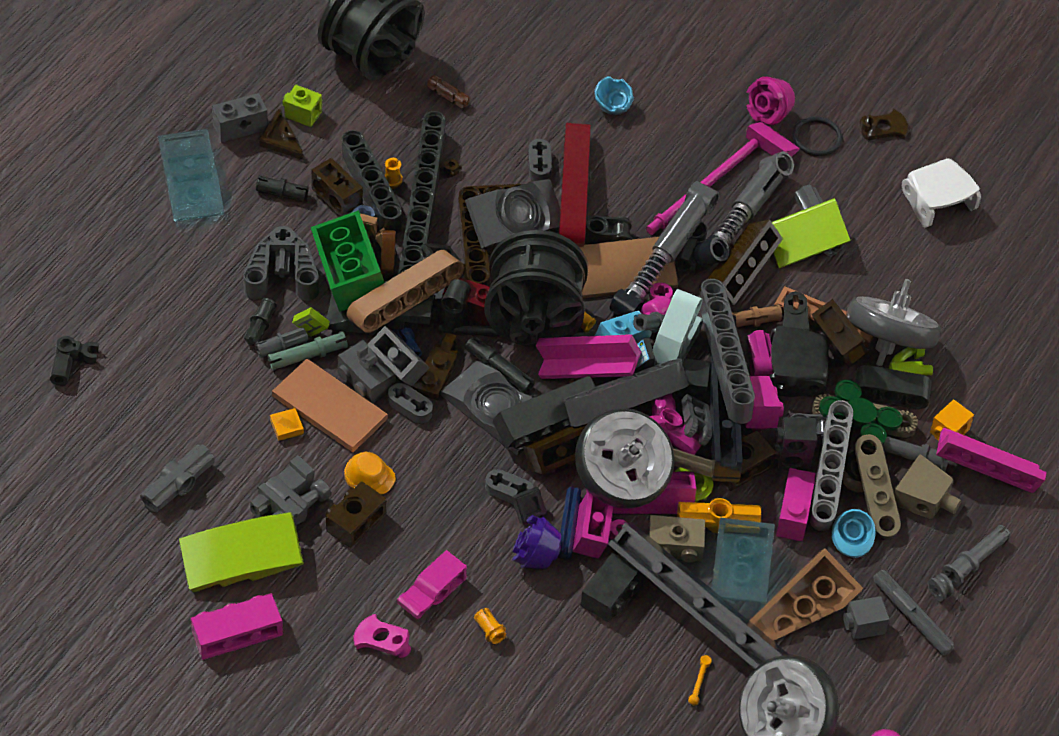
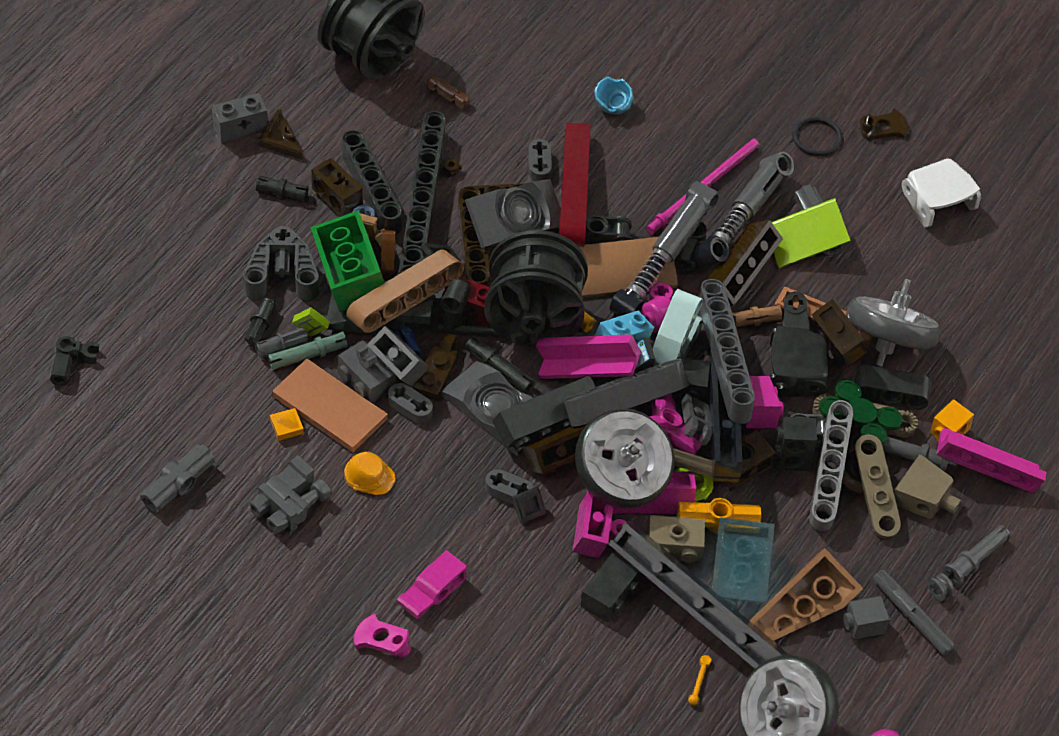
clear light blue slope [158,129,224,222] -> none
lime slope [179,512,303,593] -> none
dark pink brick [191,593,283,660] -> none
lime brick [282,85,322,127] -> none
dark brown brick [325,481,387,548] -> none
light orange pin [384,158,403,189] -> none
light orange pin [474,608,506,644] -> none
dark purple cone [512,515,561,569] -> none
dark blue axle [558,487,581,560] -> none
dark grey axle [633,312,665,333] -> none
dark pink cone [746,77,795,125] -> none
dark pink slope [746,122,799,157] -> none
dark pink piece [746,330,774,376] -> none
dark pink slope [776,468,816,542] -> none
medium azure hat [832,509,876,558] -> none
lime plant [889,347,933,375] -> none

